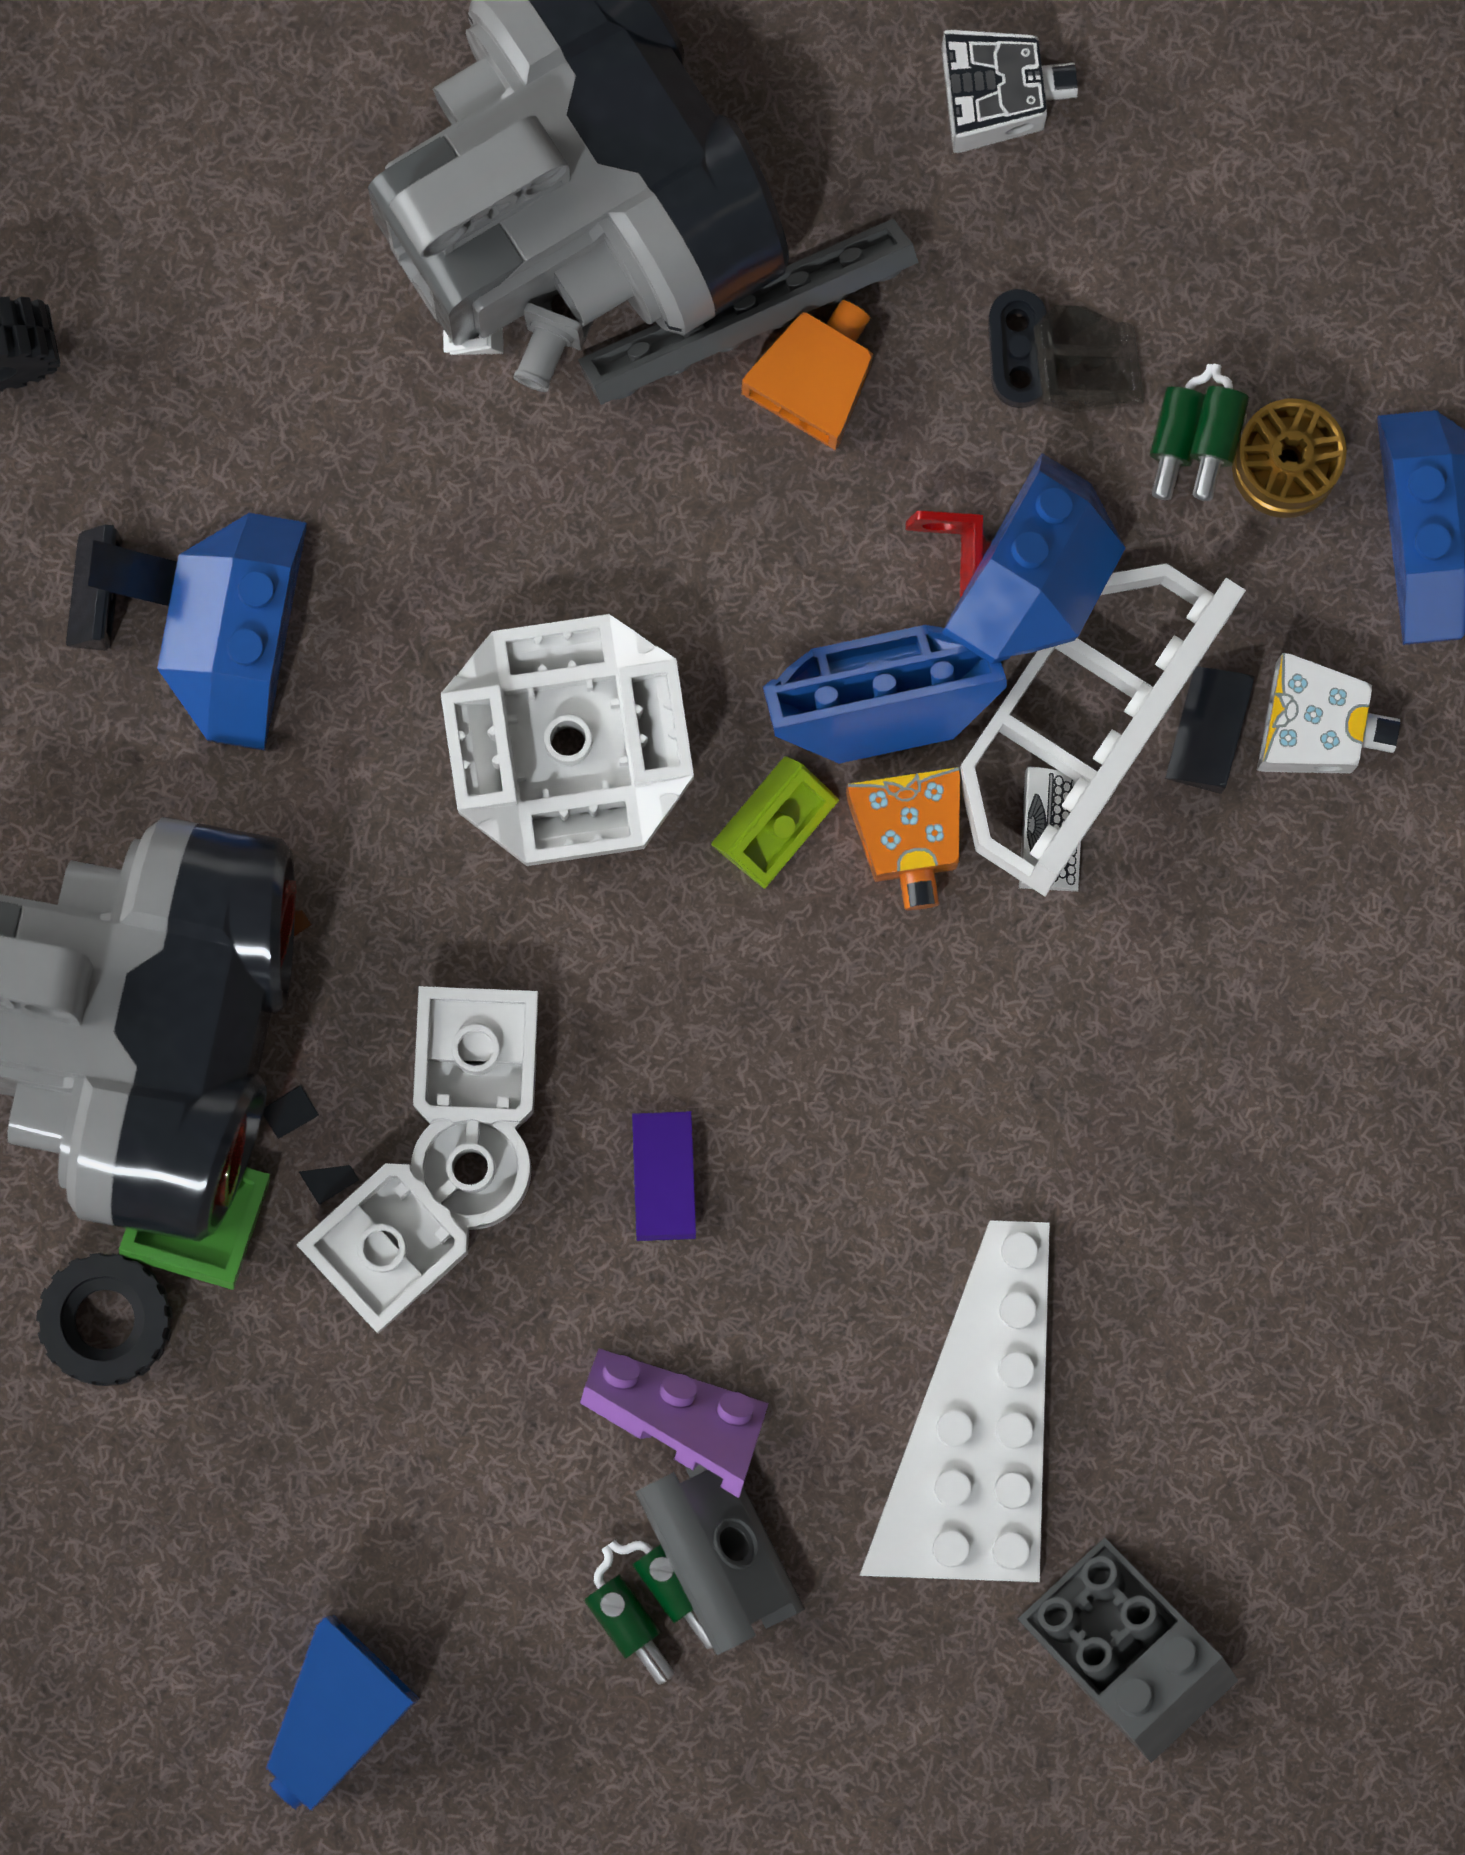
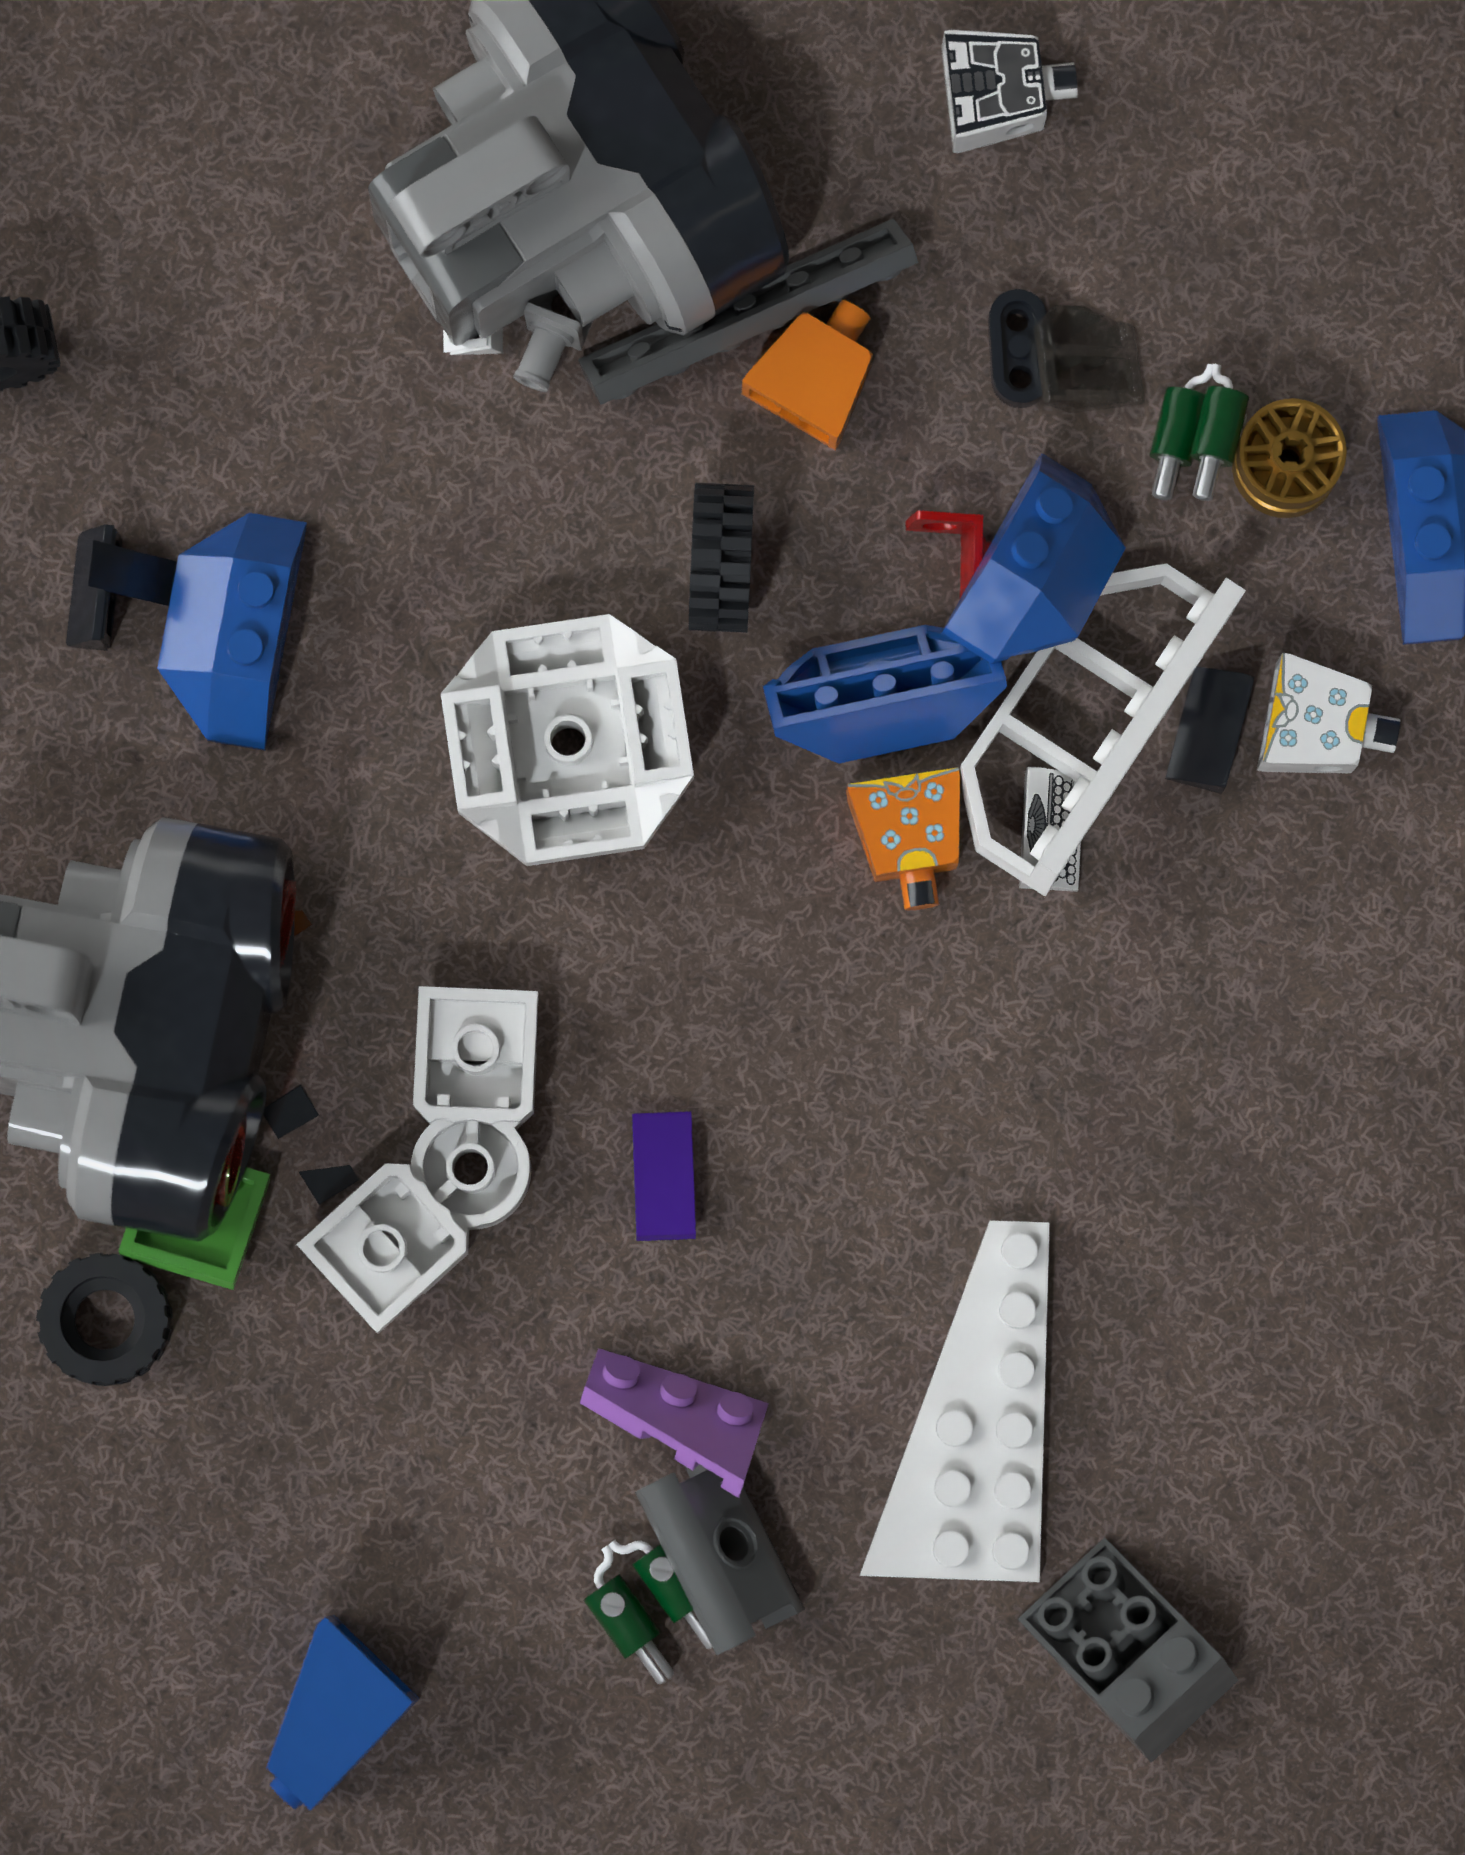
lime slope [711,756,839,889] -> none
none -> black tyre [688,483,754,633]

